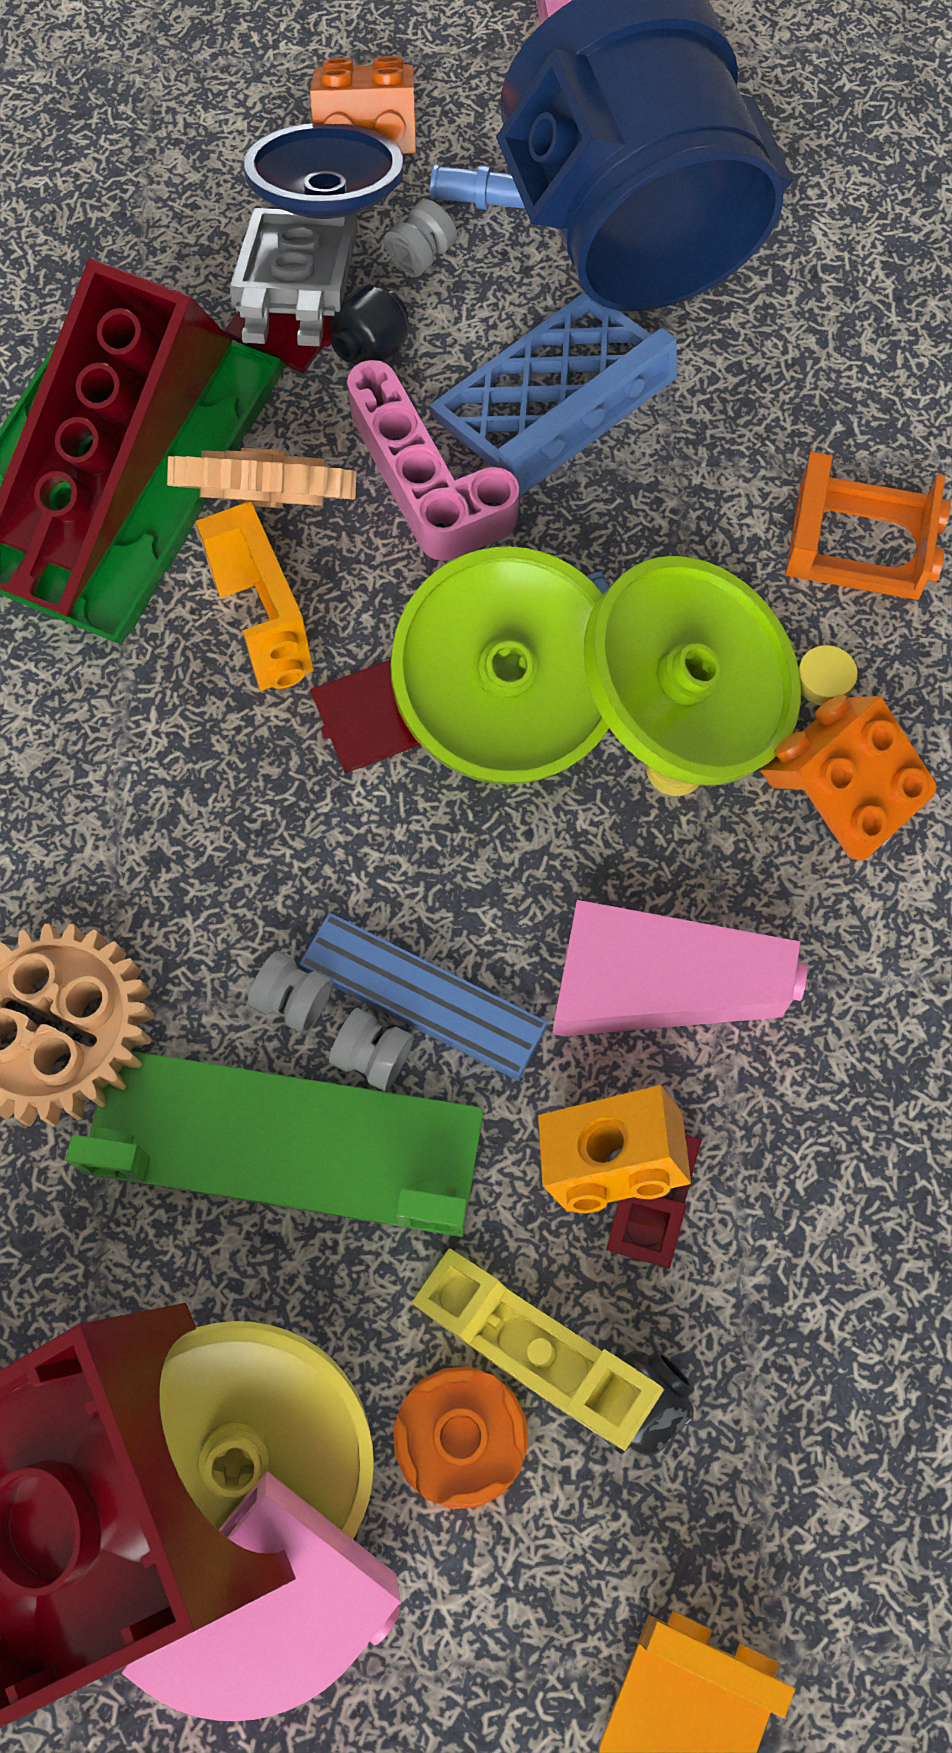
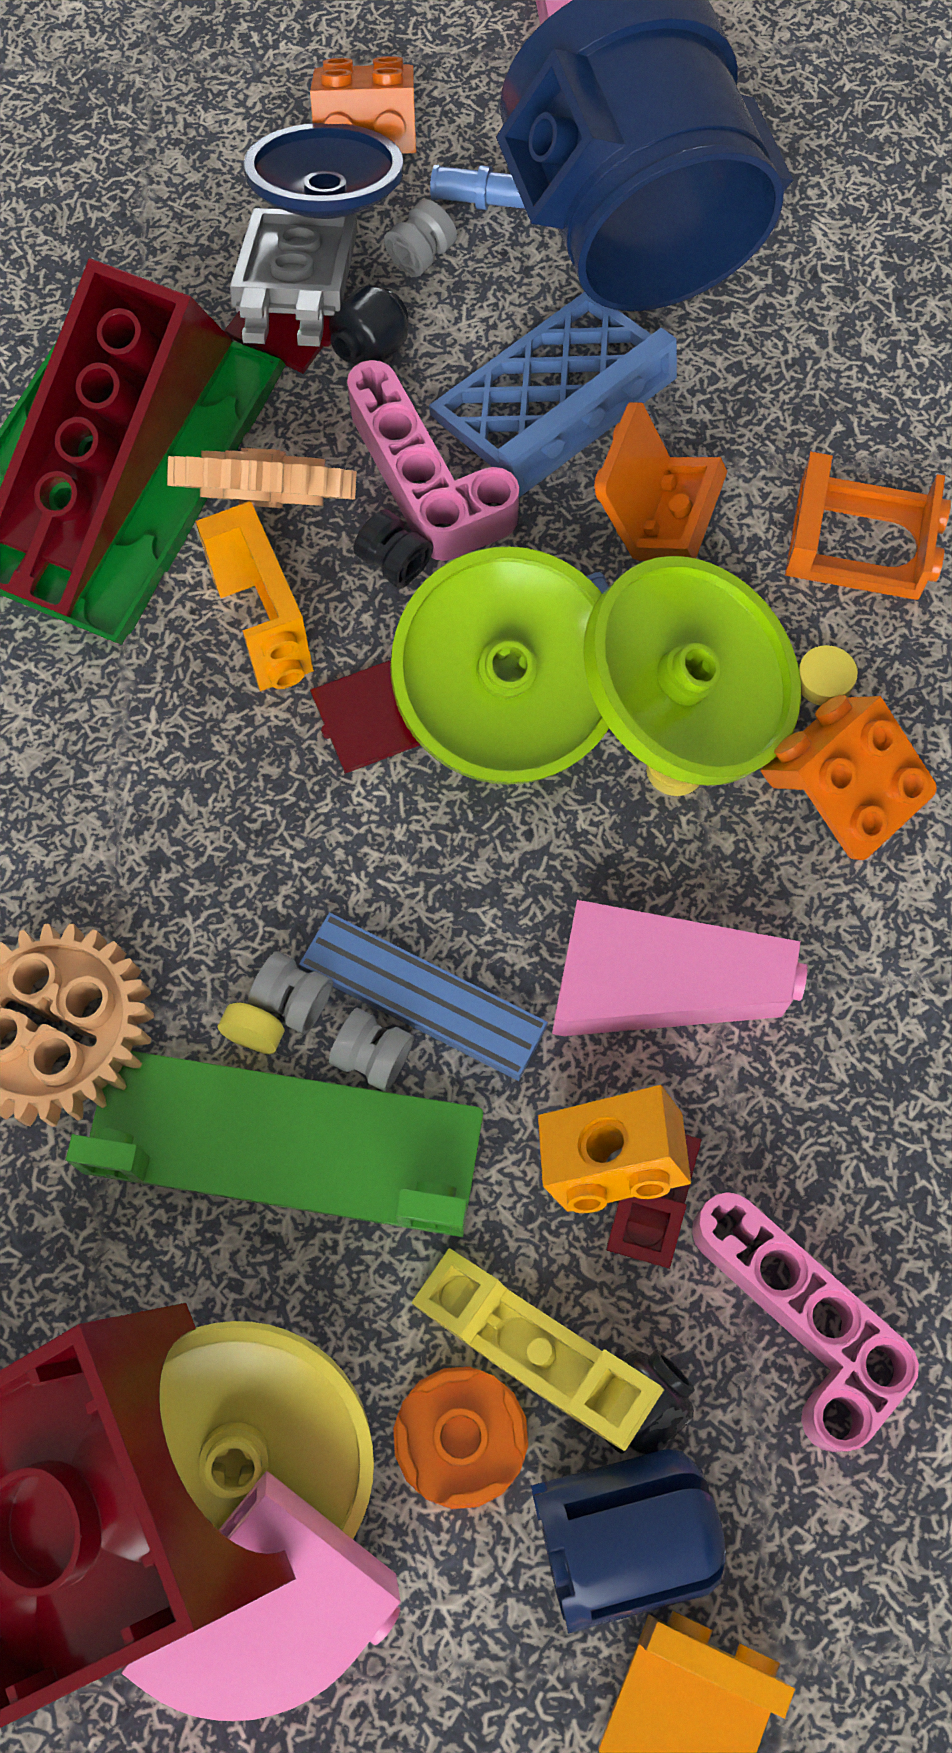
none -> light yellow tile [218,1003,285,1054]
none -> black wheel [353,509,433,589]
none -> dark blue cylinder [531,1449,726,1634]
none -> orange bracket [594,402,728,561]
none -> bright pink beam [692,1192,919,1452]

